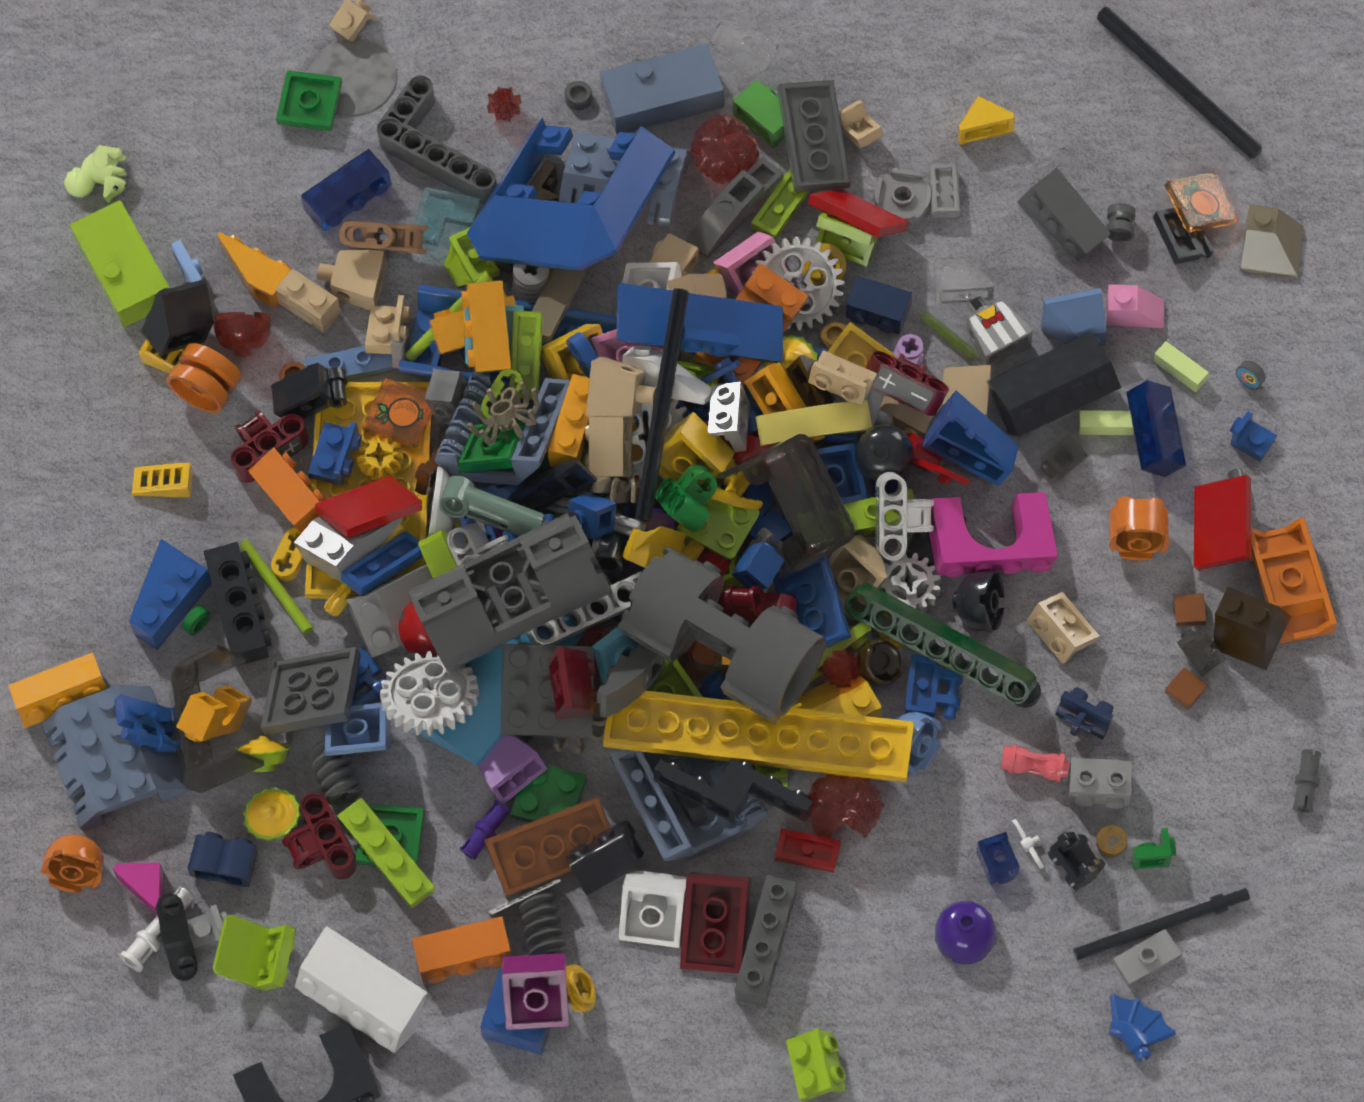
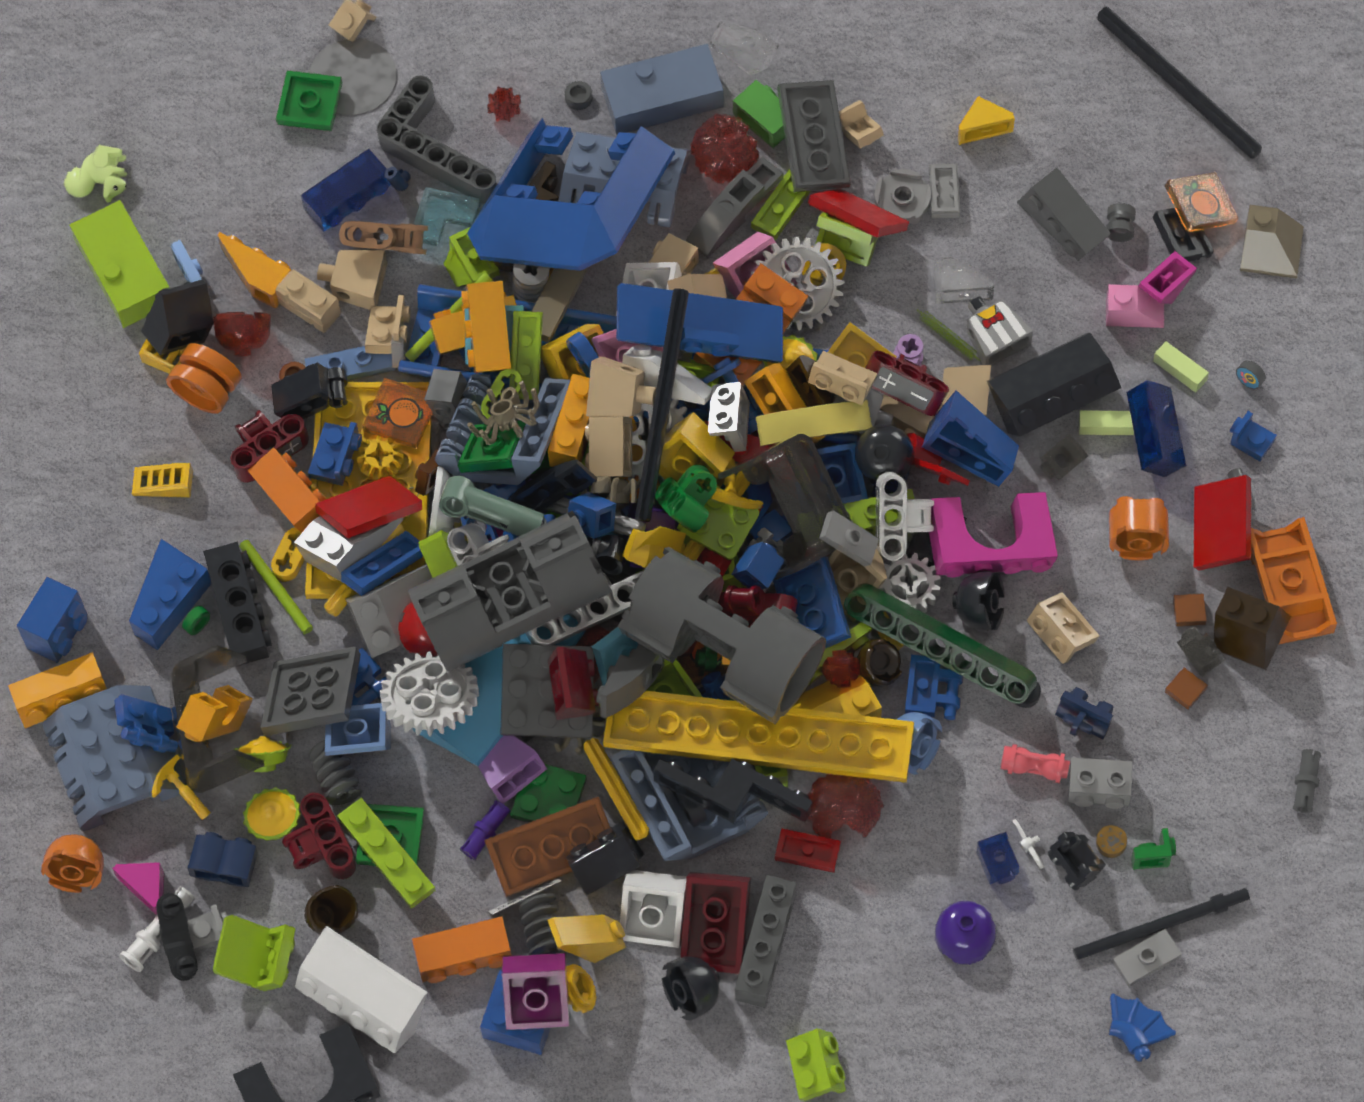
pearl gold tile [821,322,846,350] -> none
dark blue brick [846,276,912,335] -> none
medium blue slope [1040,288,1107,347] -> none
none -> blue brick [17,577,88,663]
none -> yellow piece [152,754,211,820]
none -> dark brown hair [304,885,359,935]
none -> dark blue arm [384,167,411,191]
none -> yellow slope [547,915,626,963]
none -> yellow axle [584,738,649,840]
none -> black cylinder [662,956,720,1021]
none -> dark green plate [695,645,718,676]
none -> light grey plate [819,510,879,566]
none -> dark pink slope [1139,251,1197,304]

